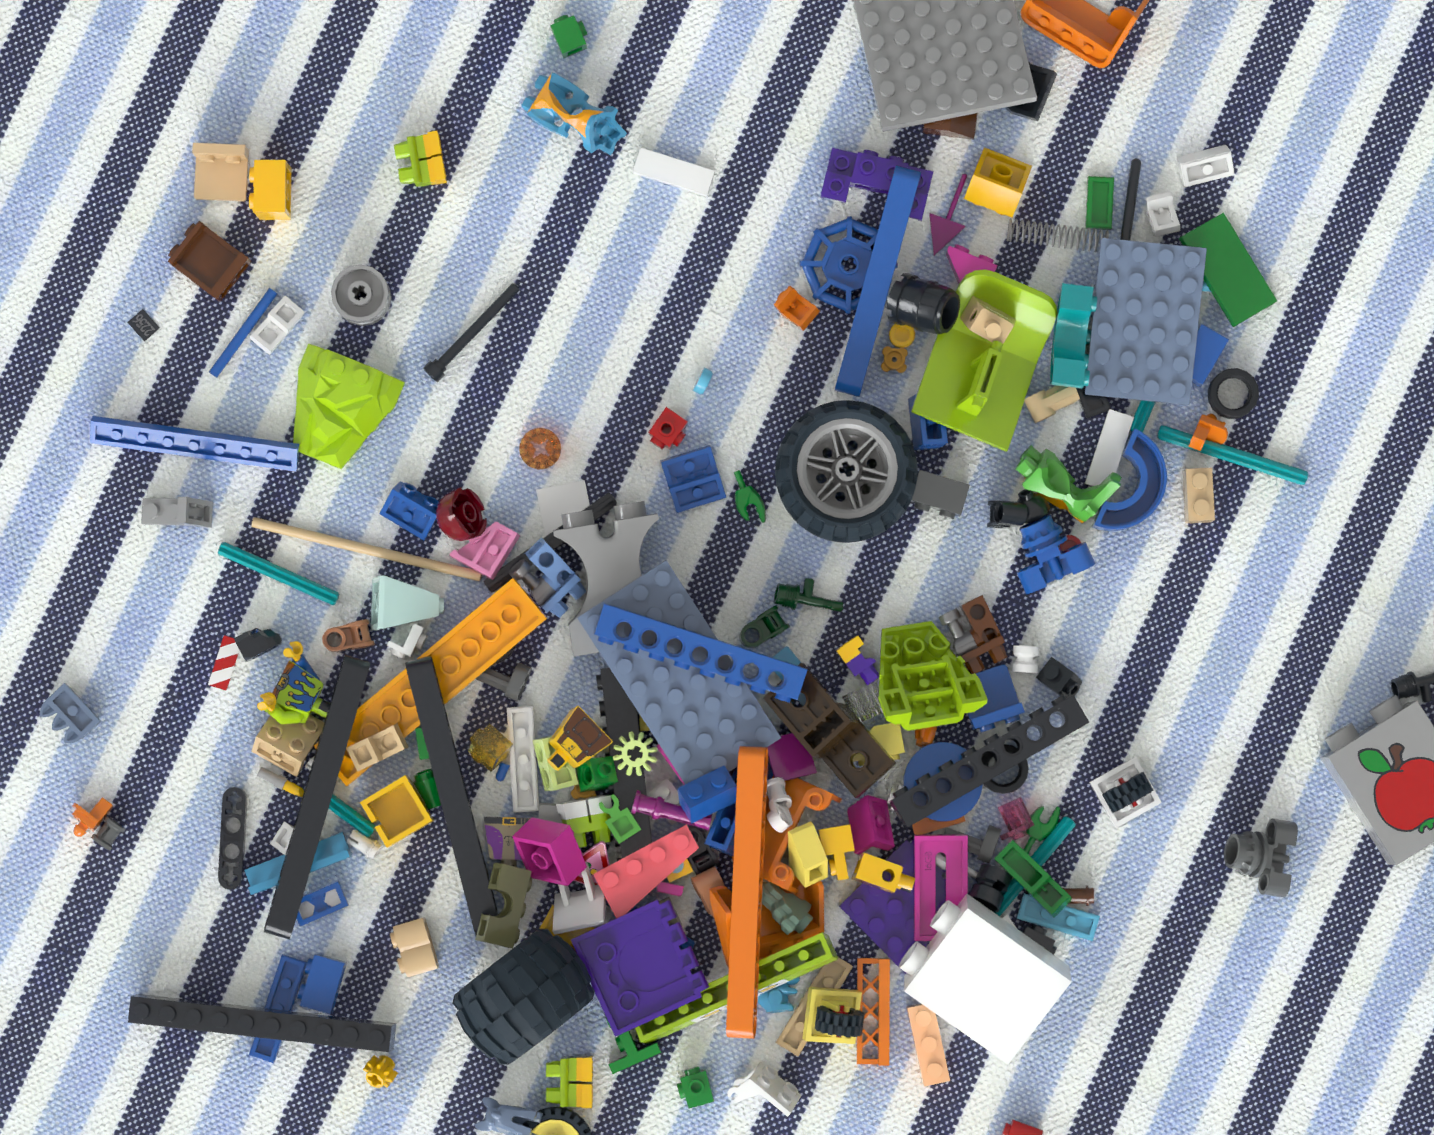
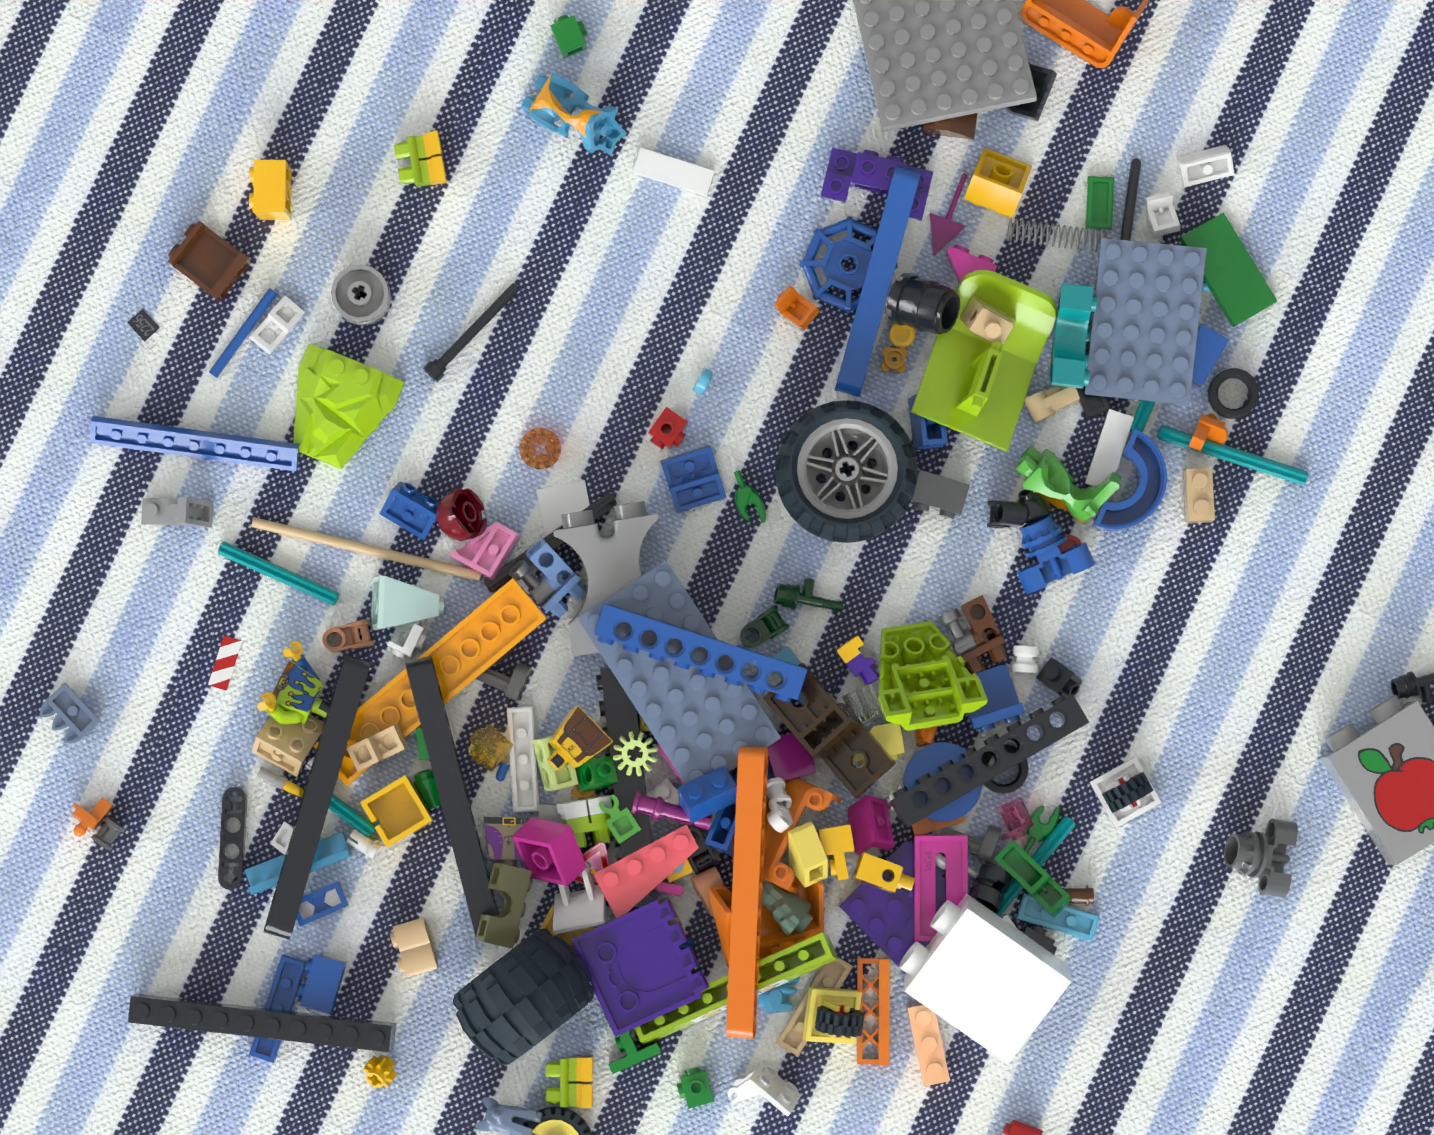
tan bracket [192,143,249,202] -> none
black rock [234,628,282,662] -> none

